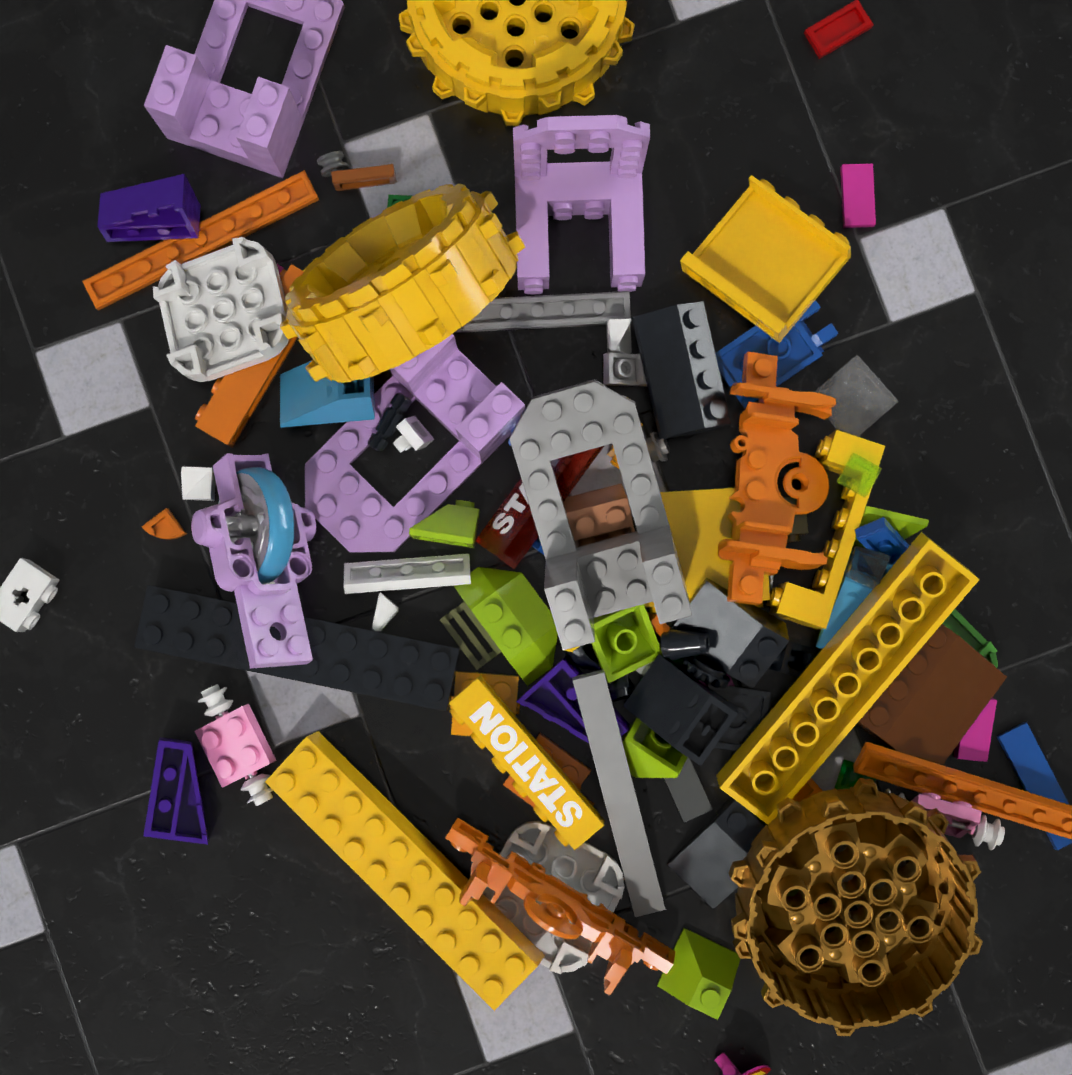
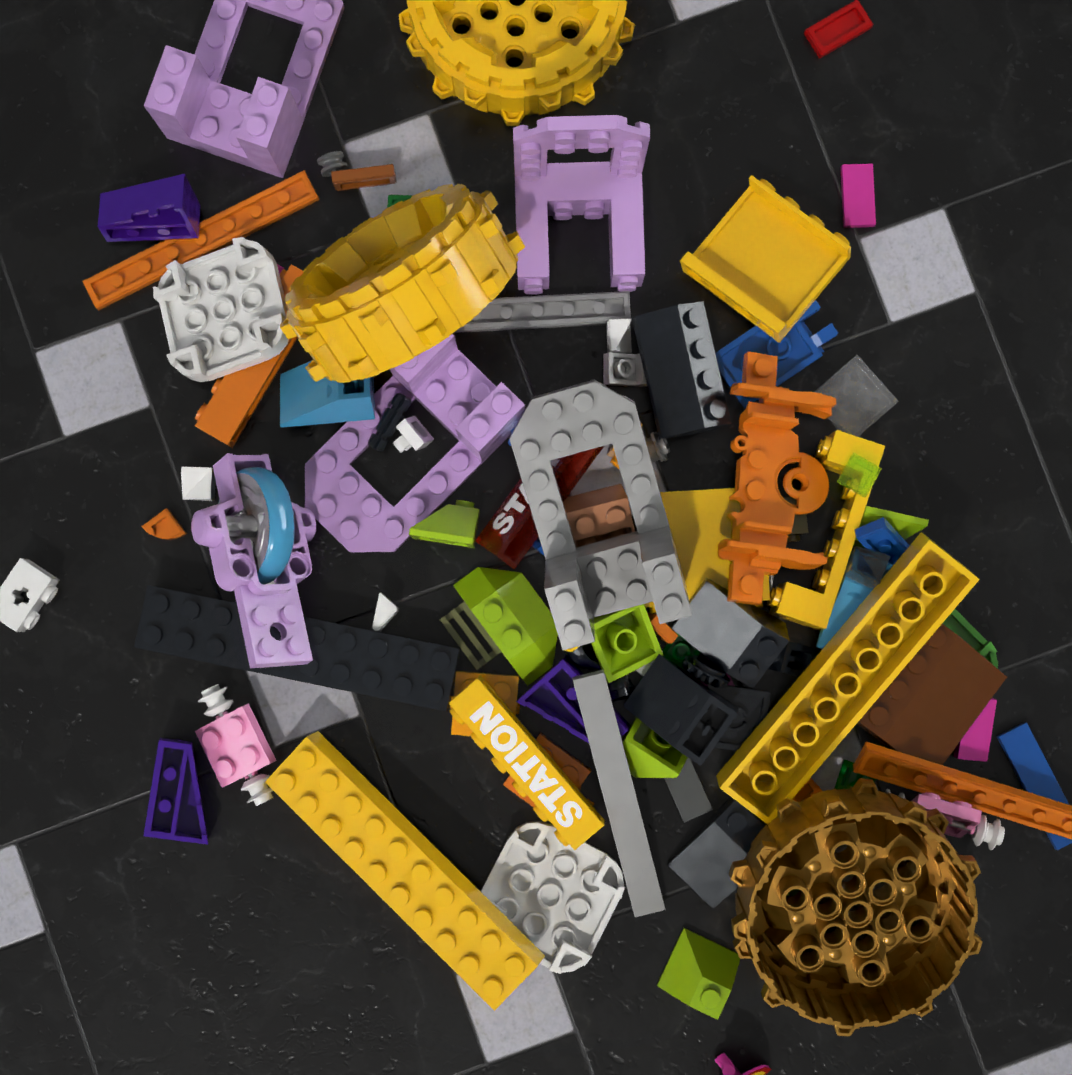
white plate [344,554,471,594] -> none
orange piece [445,817,676,995] -> none
black cone [661,629,710,661] -> none

